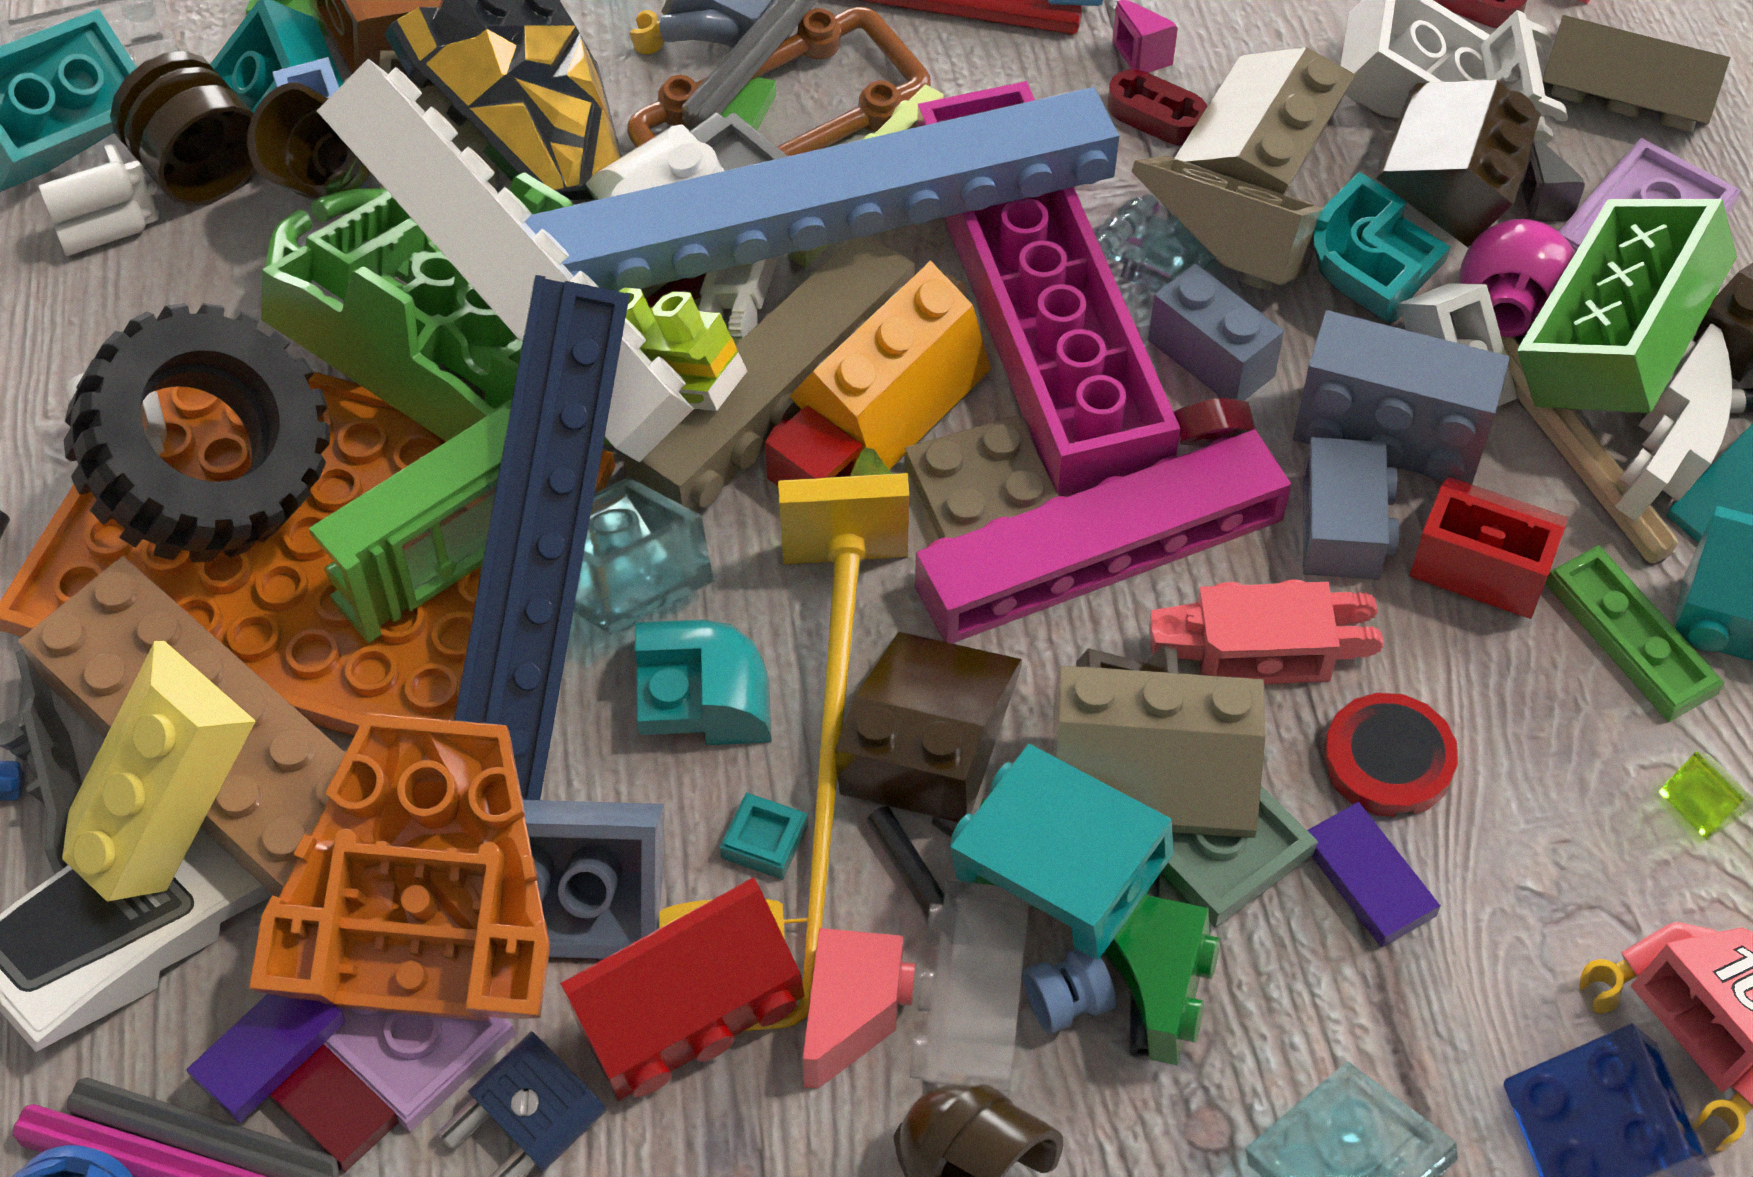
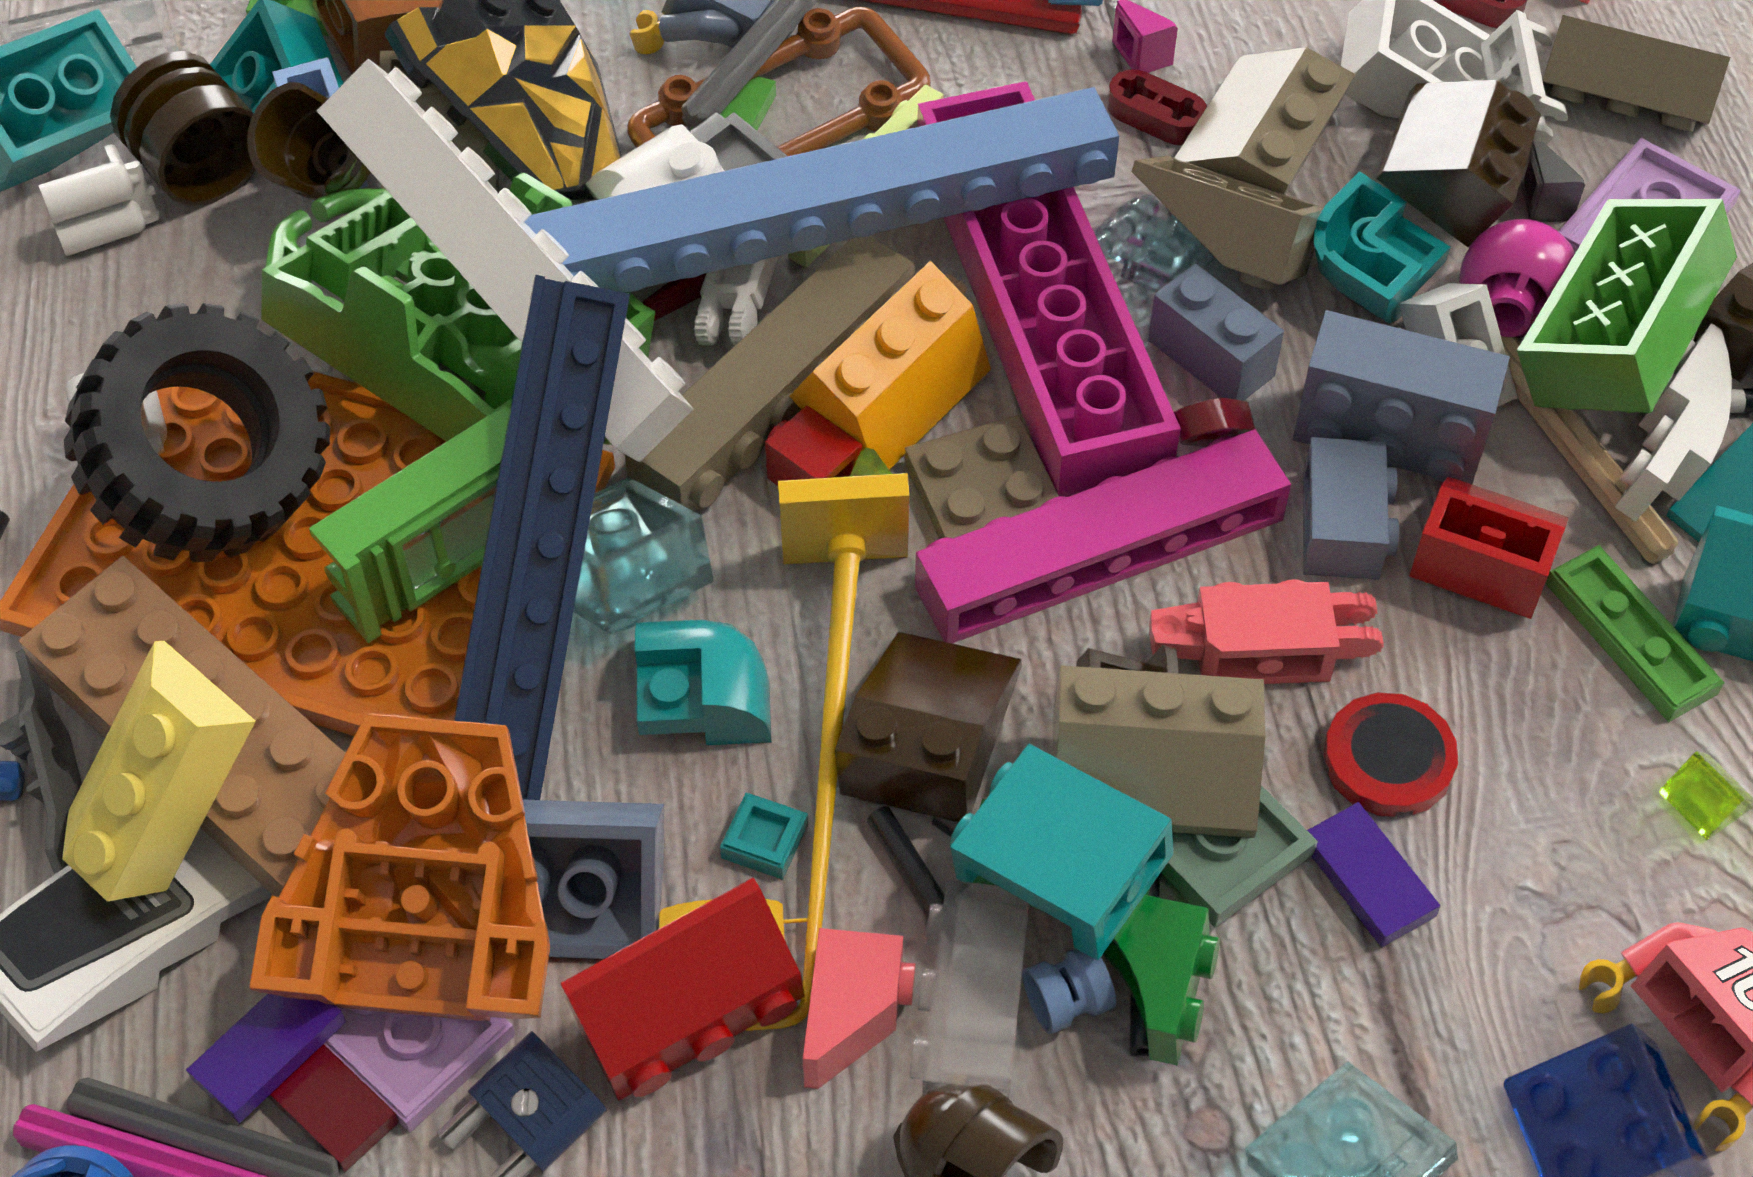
lime hips [619,288,747,411] -> none

